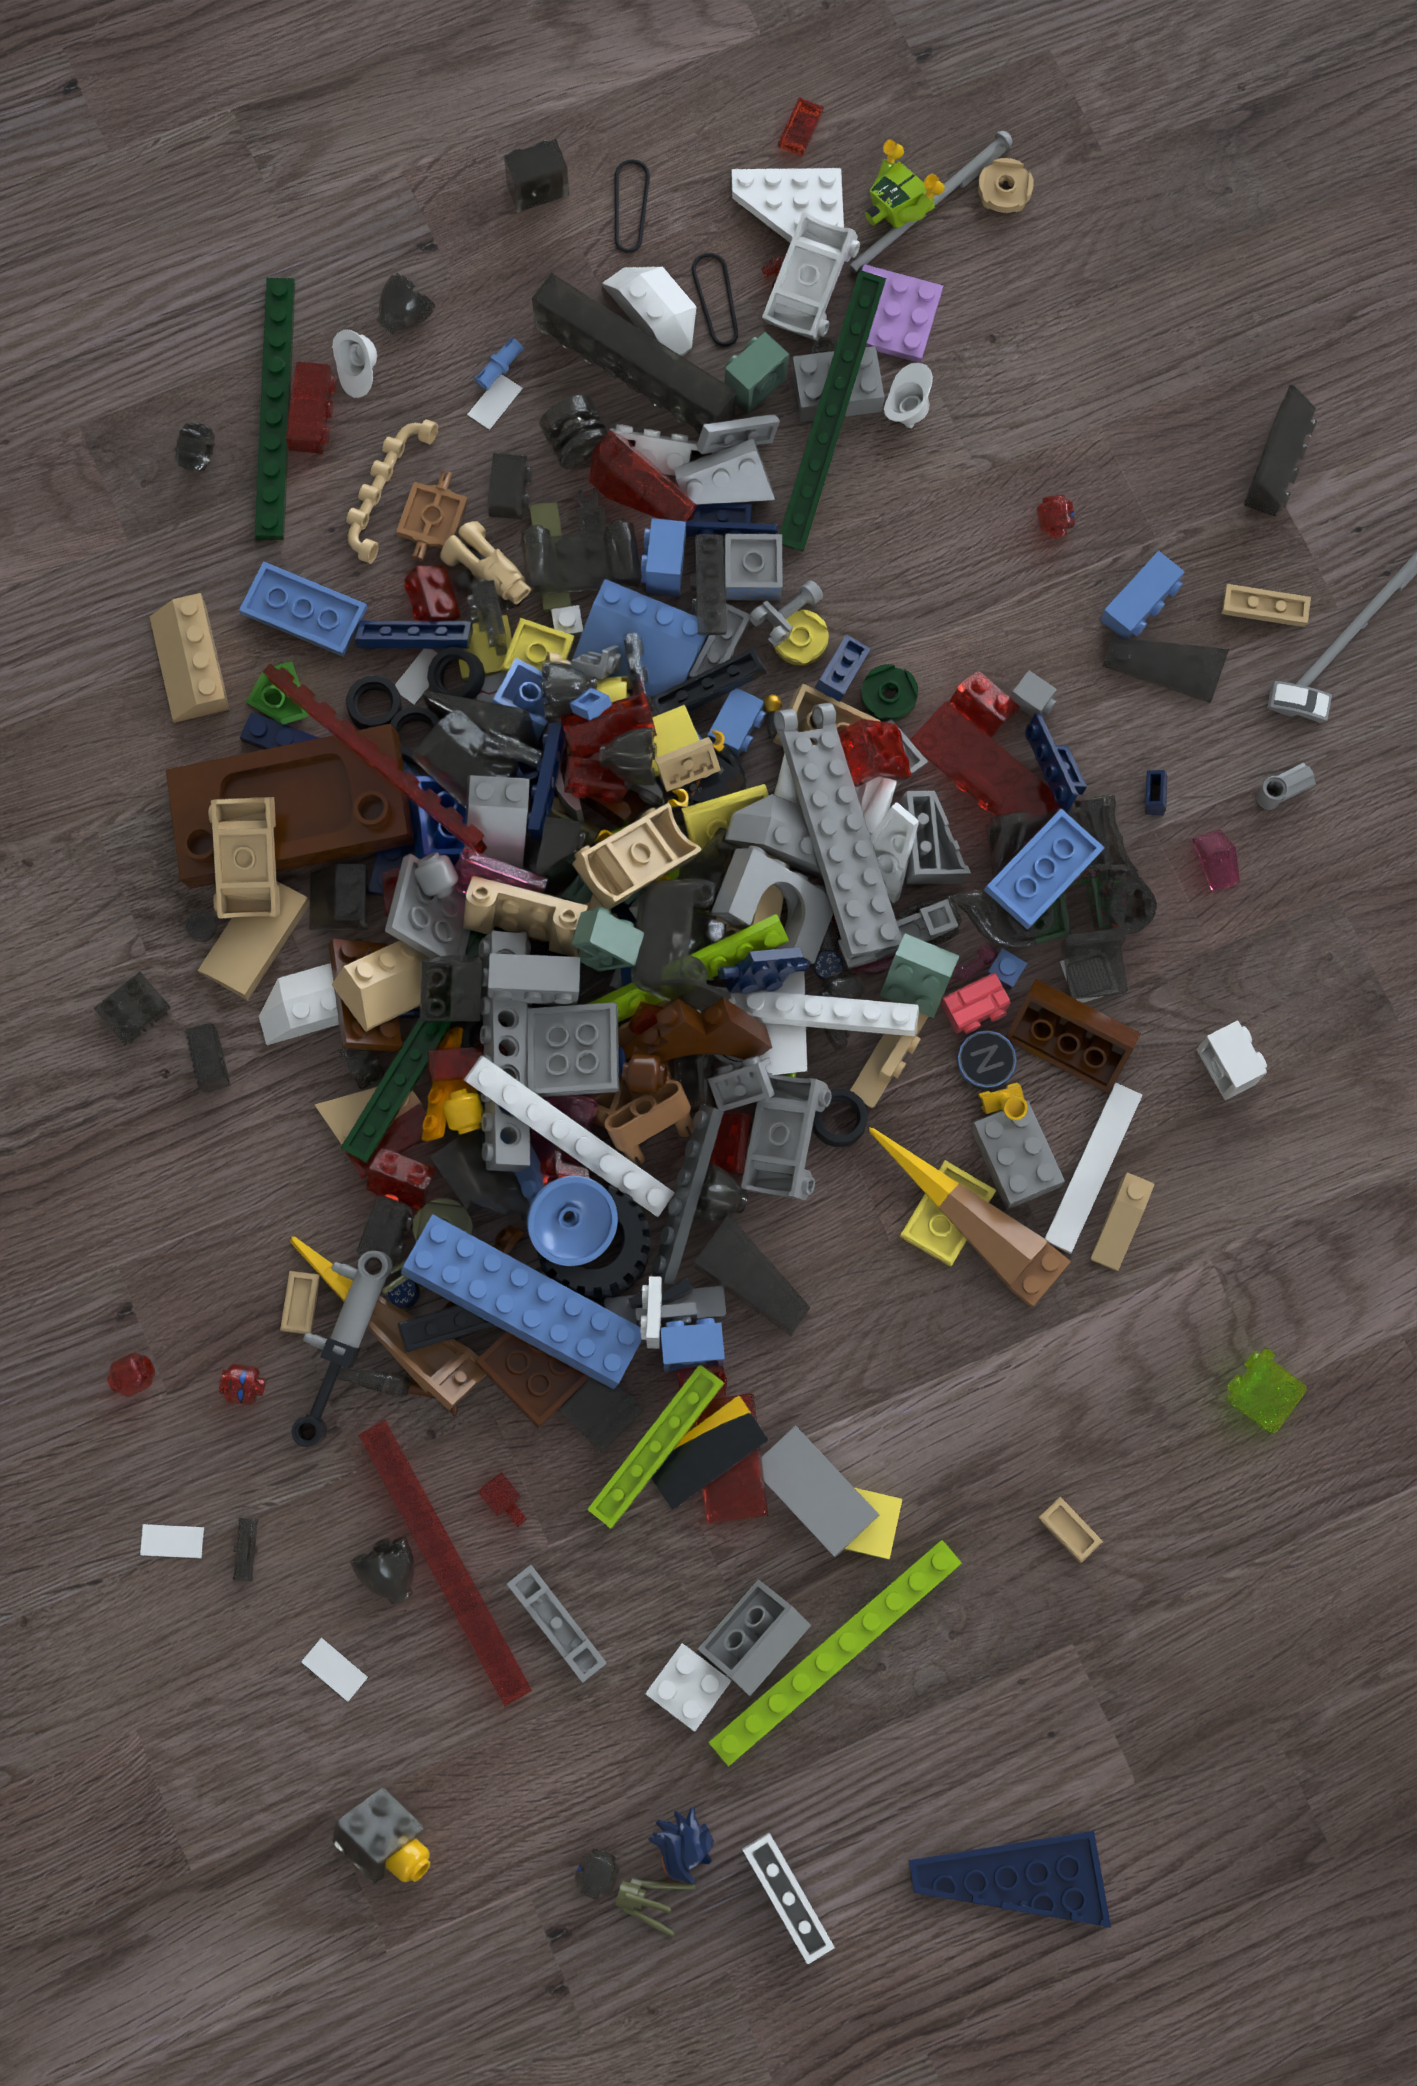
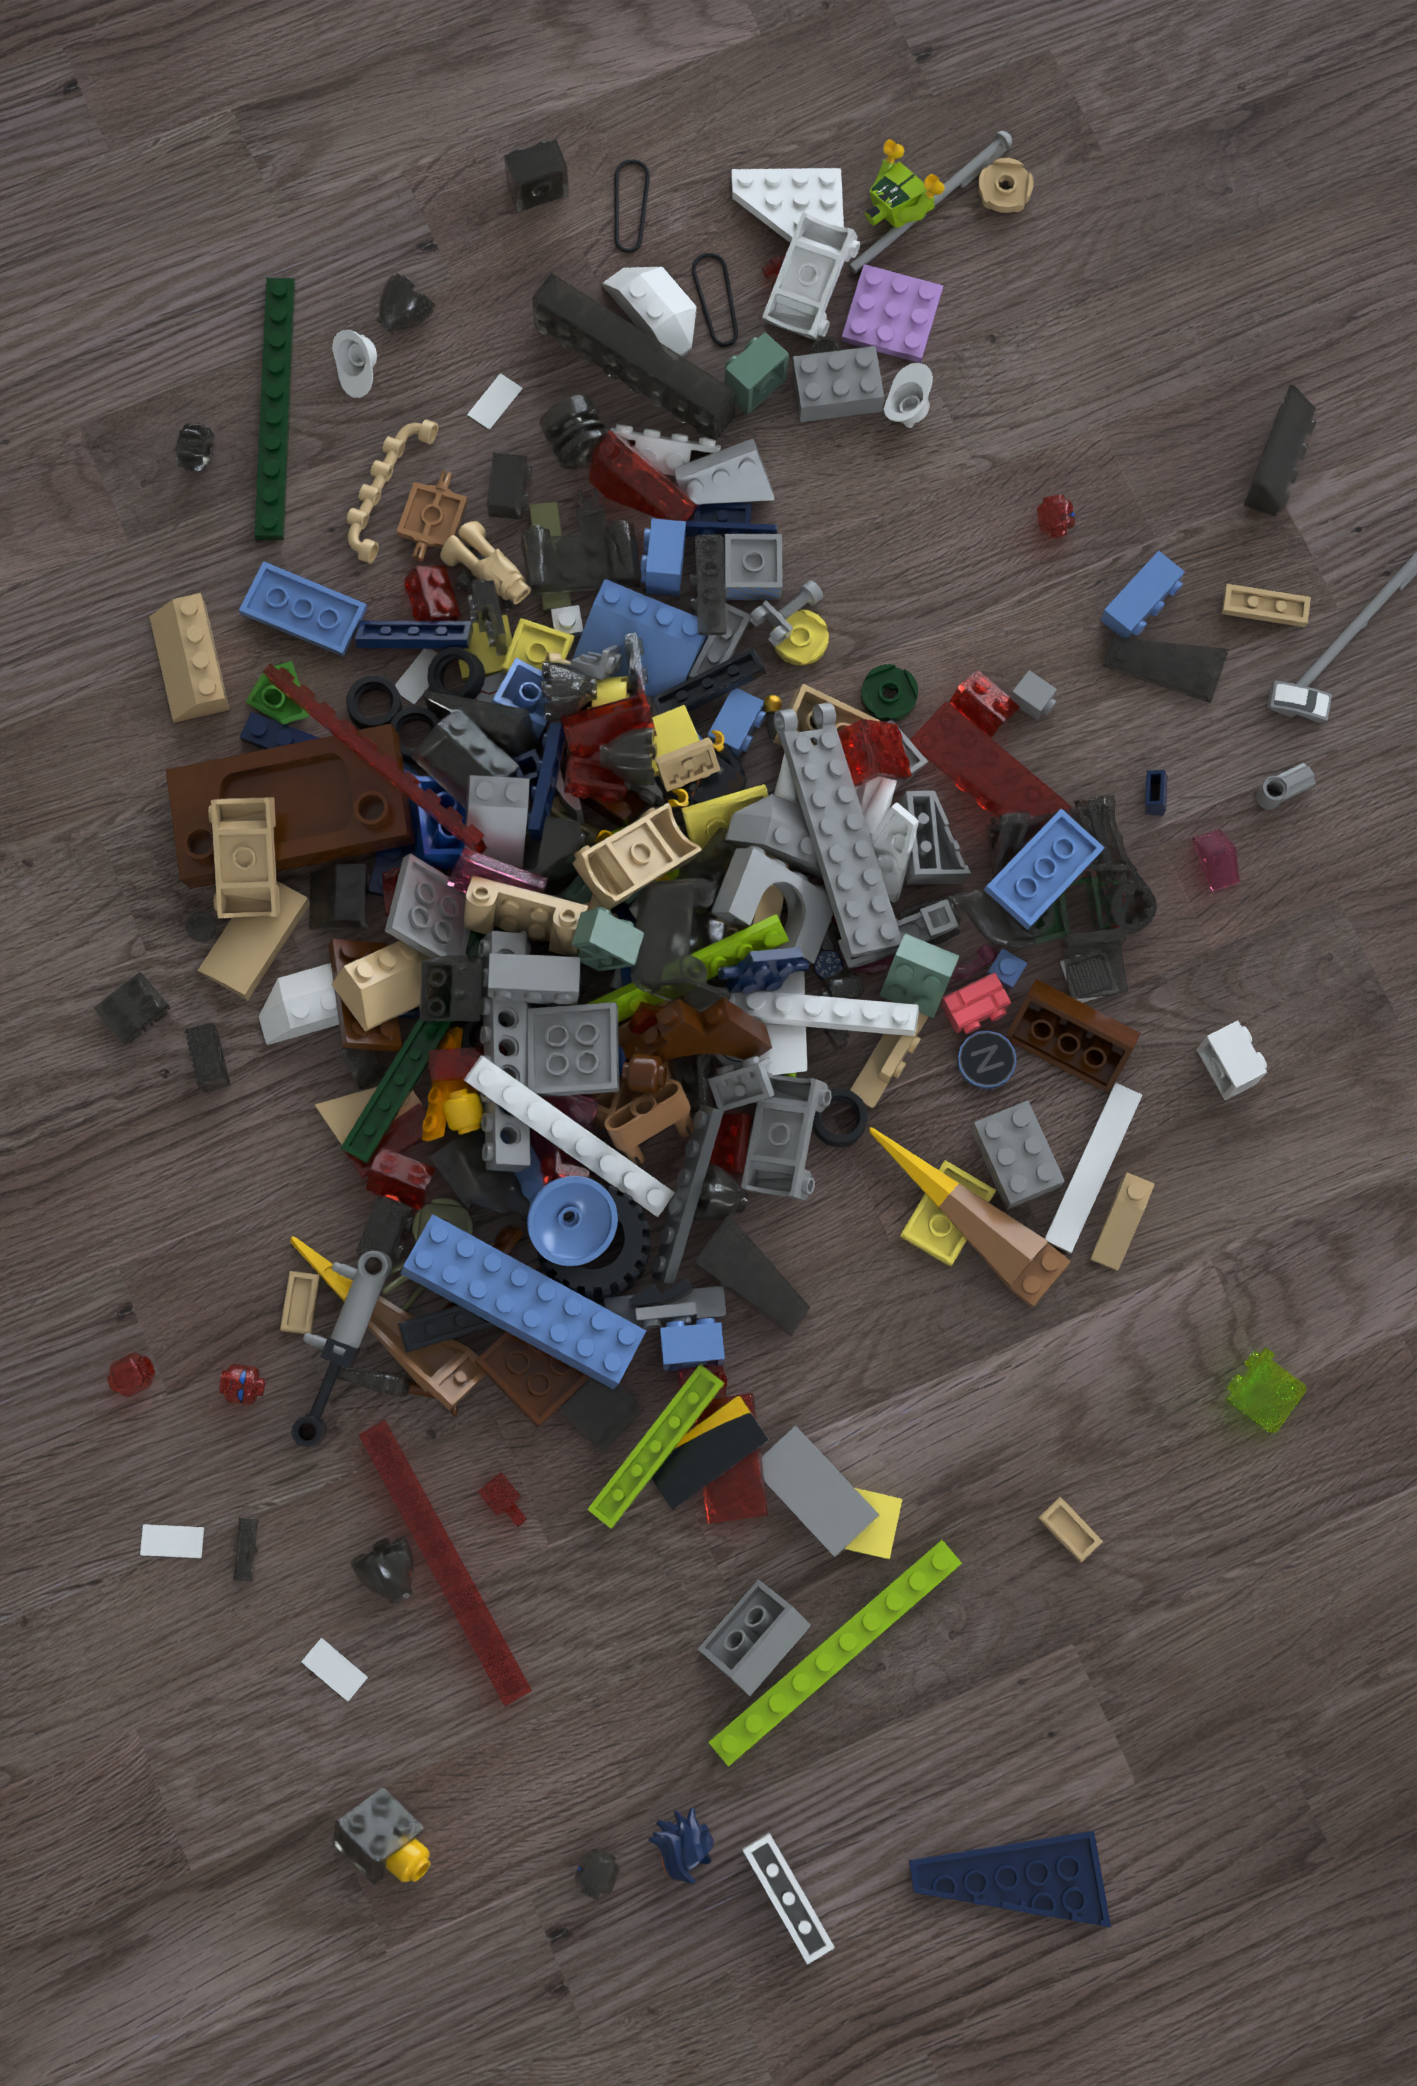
clear red brick [286,361,337,454] -> none
dark blue tile [388,1279,420,1309] -> none
light grey head [415,852,459,898] -> none
medium blue pin [474,337,524,390] -> none
clear smoke pin [480,726,541,768] -> none
light grey slope [507,1565,607,1683] -> none
medium blue plate [569,688,612,720] -> none
olive plant [616,1877,695,1937] -> none
white plate [641,1276,662,1349] -> none
white plate [645,1643,731,1732] -> none
light grey plate [696,414,780,454] -> none
clear red tile [778,97,824,157] -> none
dark green plate [779,270,886,552] -> none
dark blue plate [815,634,871,702] -> none
yellow bar [978,1082,1028,1120] -> none
dark blue bracket [1025,713,1087,813] -> none

